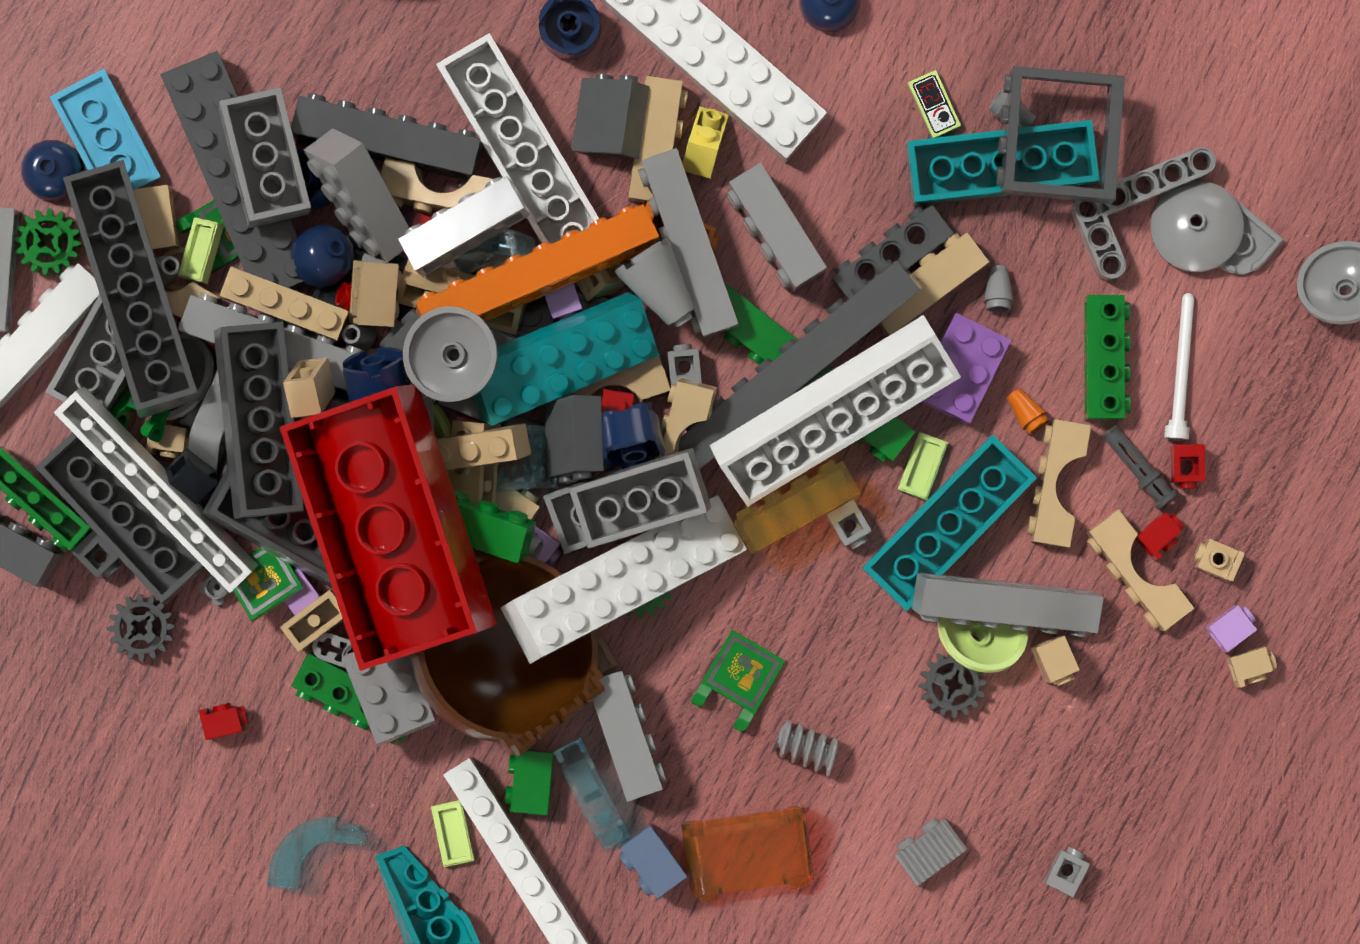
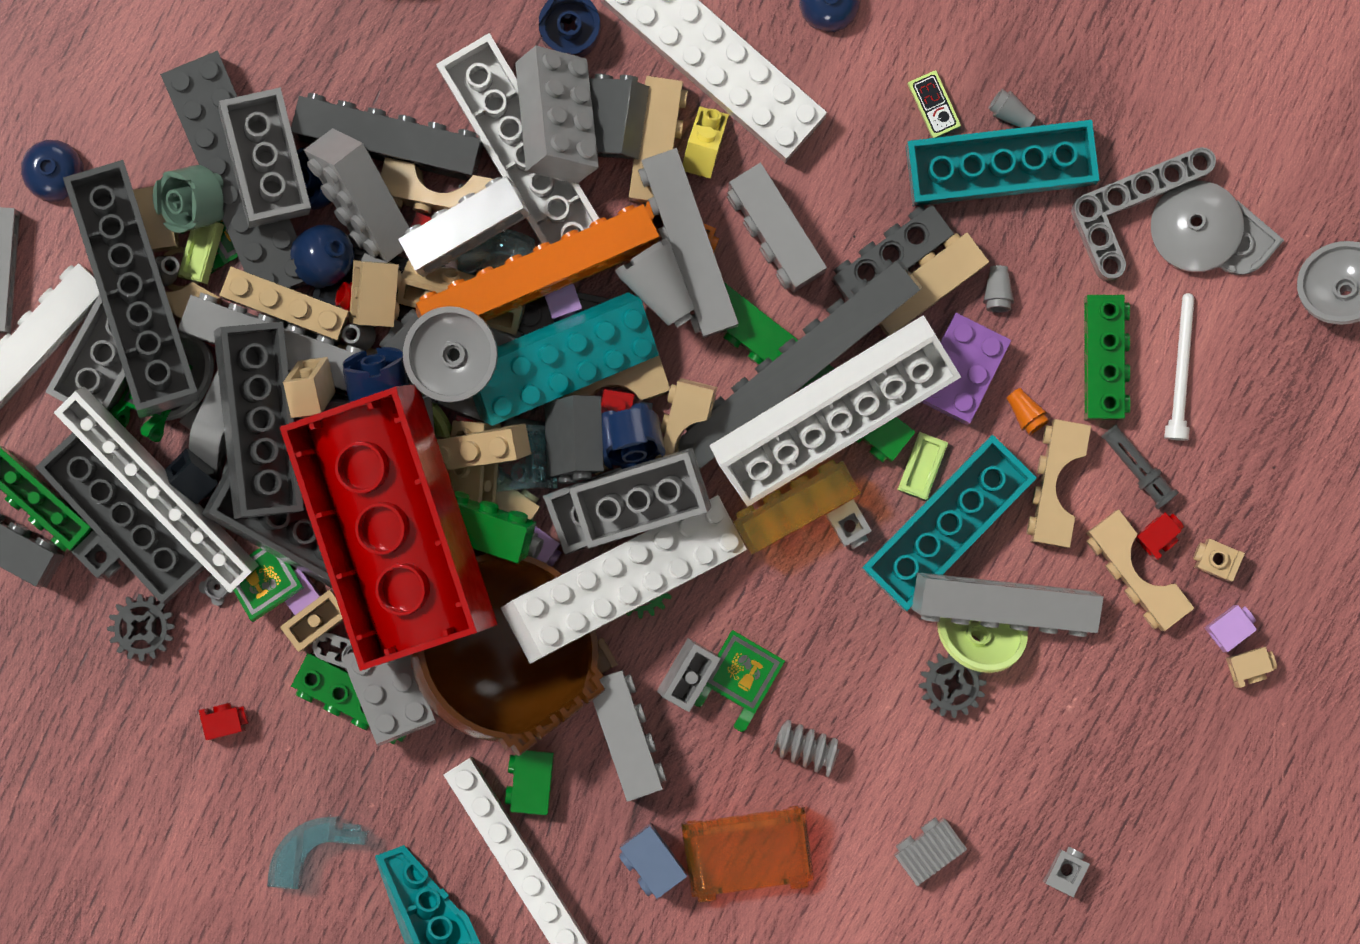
green gear [14,208,83,276] -> none
medium azure plate [50,69,162,189] -> none
tan brick [146,425,191,459] -> none
yellowish green tile [431,800,475,867] -> none
clear light blue arch [554,738,631,851] -> none
tan brick [576,263,625,302] -> none
light grey brick [667,344,702,385] -> none
dark grey window [996,66,1125,204] -> none
tan brick [1030,636,1080,686] -> none
red brick [1170,444,1206,489] -> none
none -> sand green brick [153,165,224,233]
none -> light grey brick [515,45,599,184]
none -> light grey brick [657,638,721,712]

